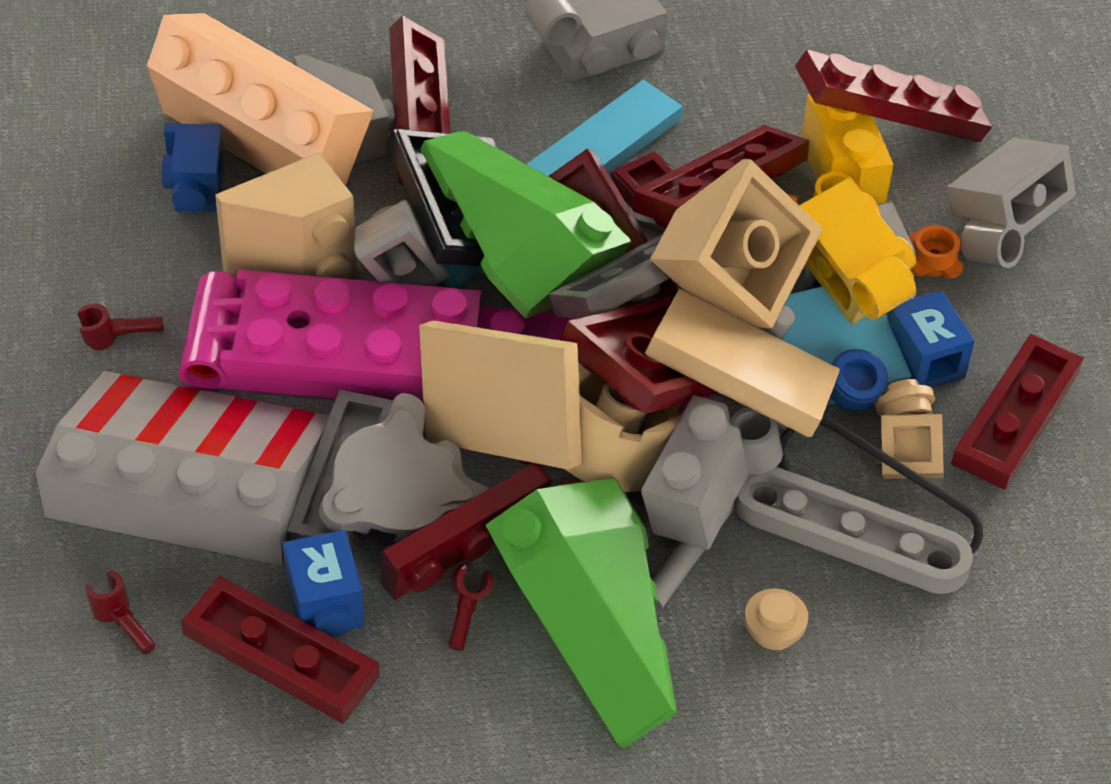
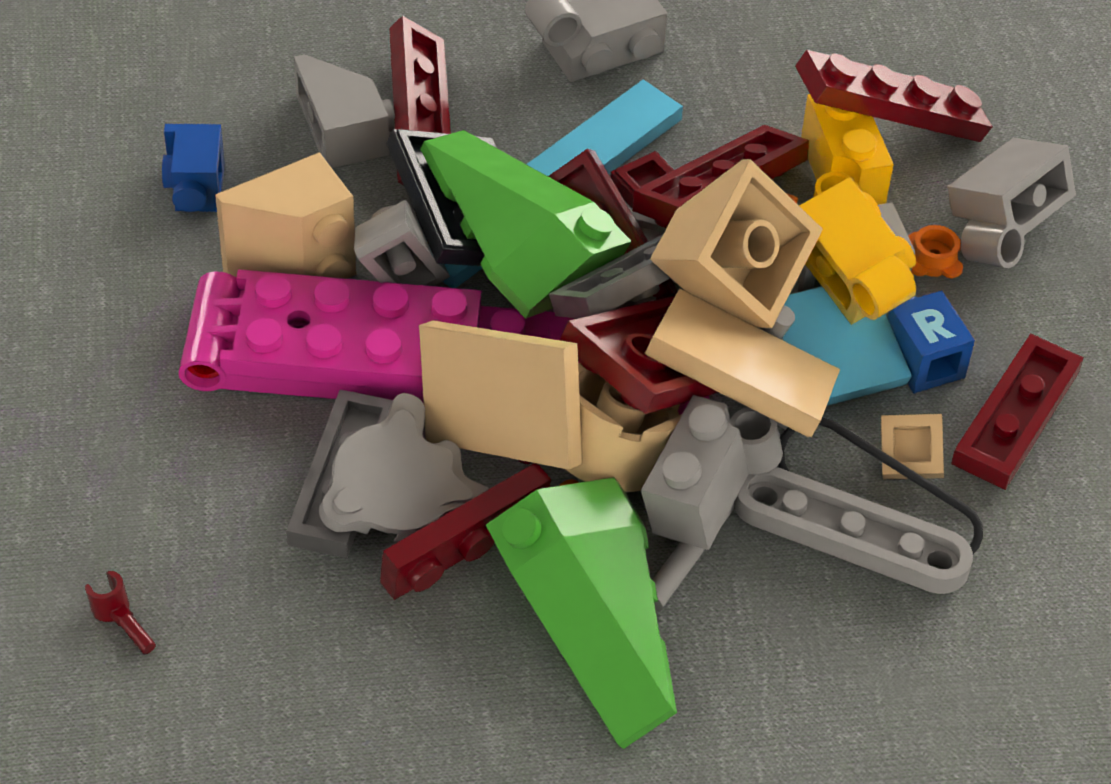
light grey slope [36,371,330,566] -> none
dark red hand [78,303,164,350] -> none
light nougat slope [147,13,374,186] -> none
dark red plate [181,576,379,724] -> none
blue brick [283,530,364,637] -> none
dark red hand [448,563,494,651] -> none
tan plate [744,588,808,650] -> none
blue tile [830,349,888,412] -> none
tan plate [875,379,935,416] -> none

